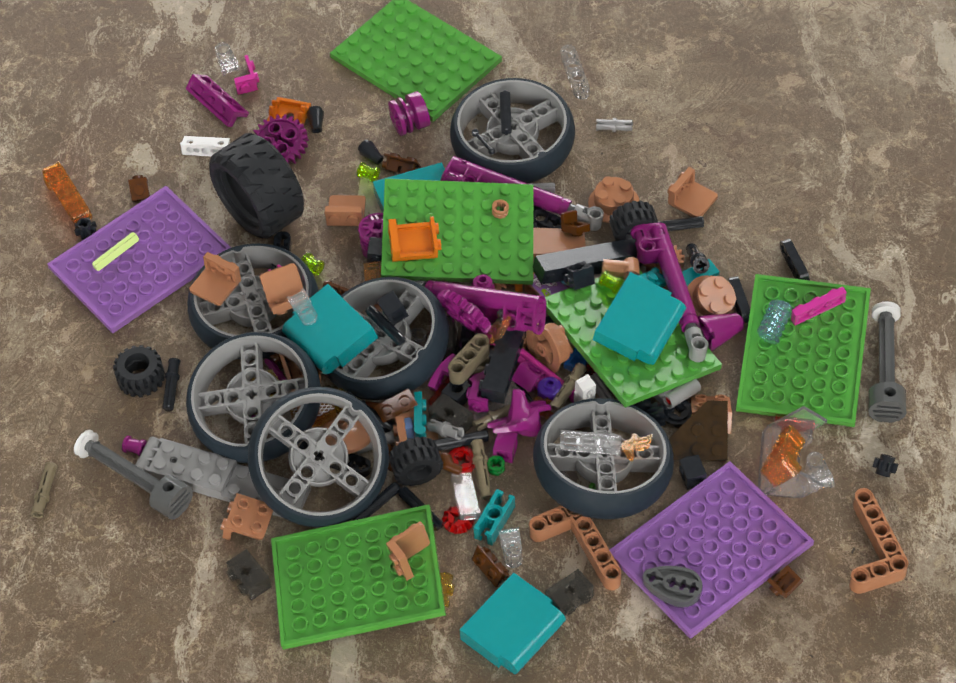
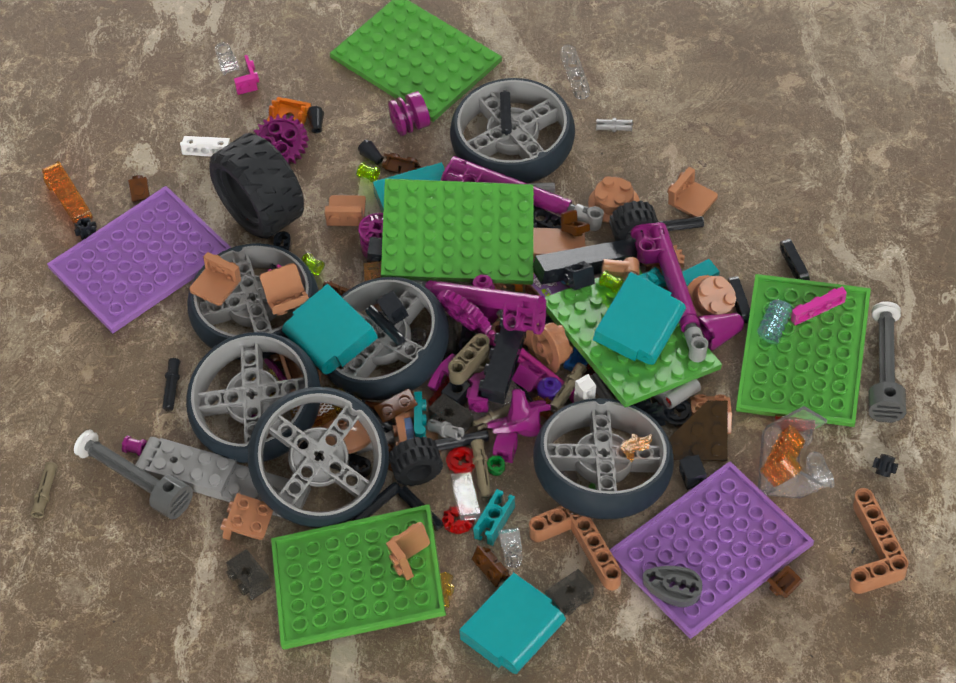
yellowish green axle [92,232,139,271] -> none
black tyre [113,345,165,398] -> none
magenta fence [185,74,249,127] -> none
clear piece [287,288,318,325] -> none
orange panel [388,216,441,262] -> none
reddish brown arm [440,452,463,476] -> none
black hinge [472,129,495,155] -> none
clear orange piece [488,316,511,344] -> none
nougat bush [492,199,509,219] -> none
clear tile [559,430,621,455] -> none
black pin [686,243,710,274] -> none

